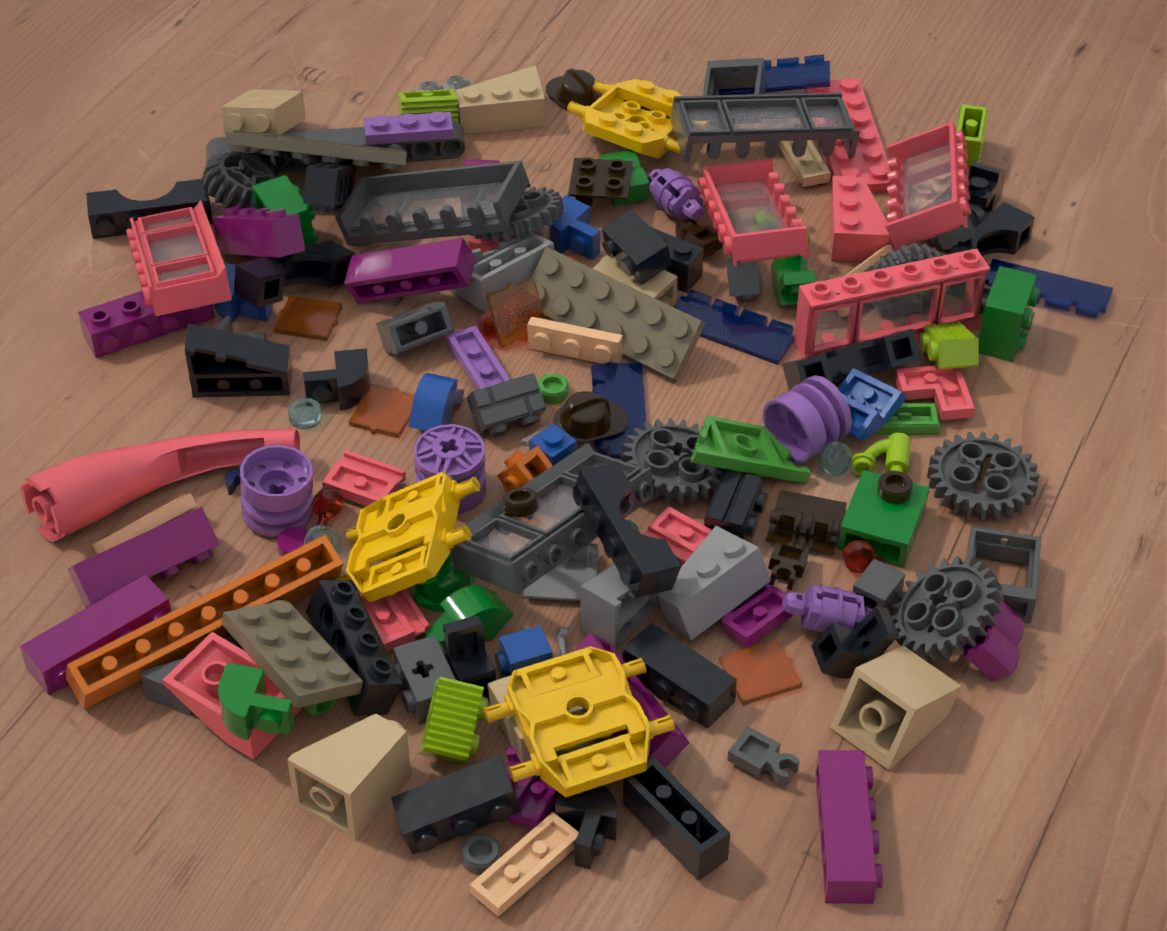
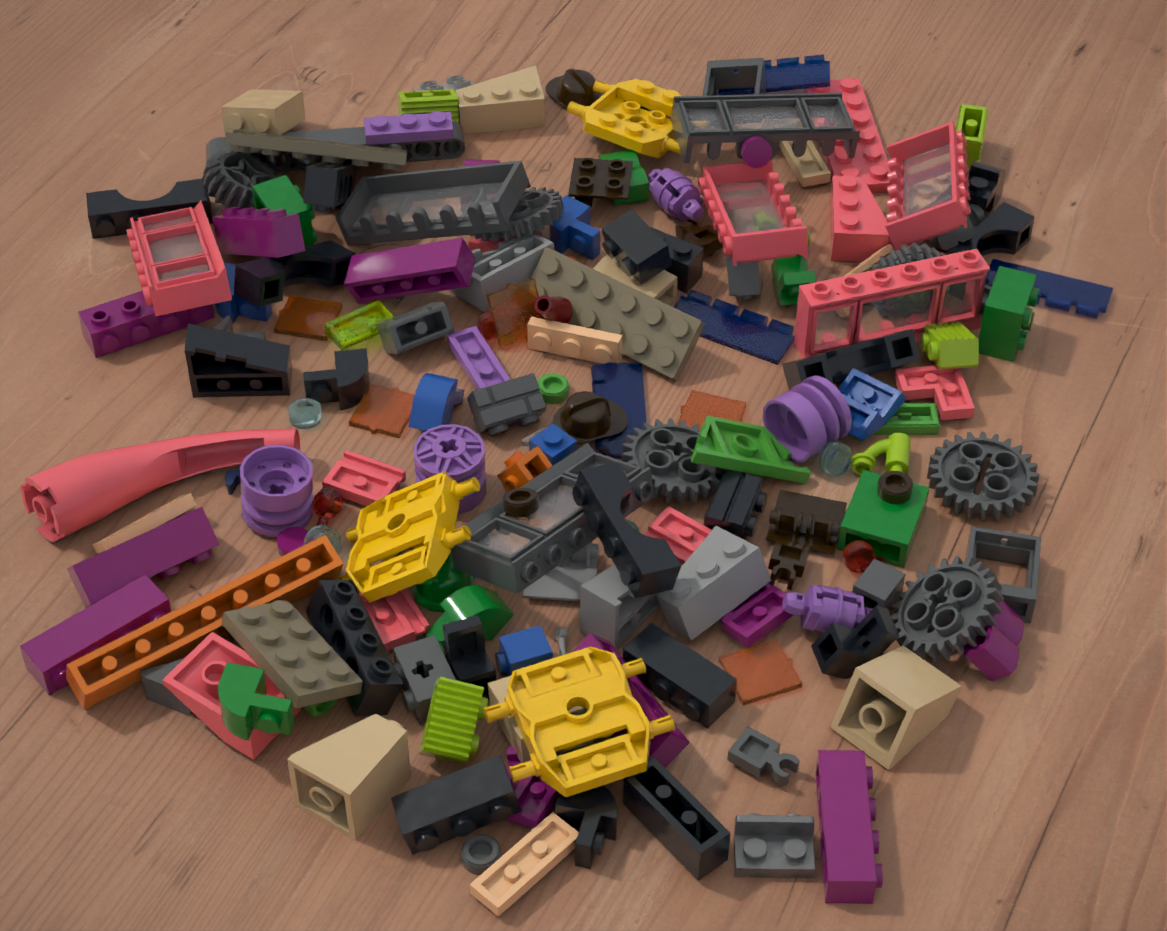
none -> clear neon green plate [325,300,394,351]
none -> dark red cone [534,295,573,324]
none -> clear orange piece [677,390,746,431]
none -> flat silver bracket [733,813,815,878]
none -> magenta tile [741,136,772,168]

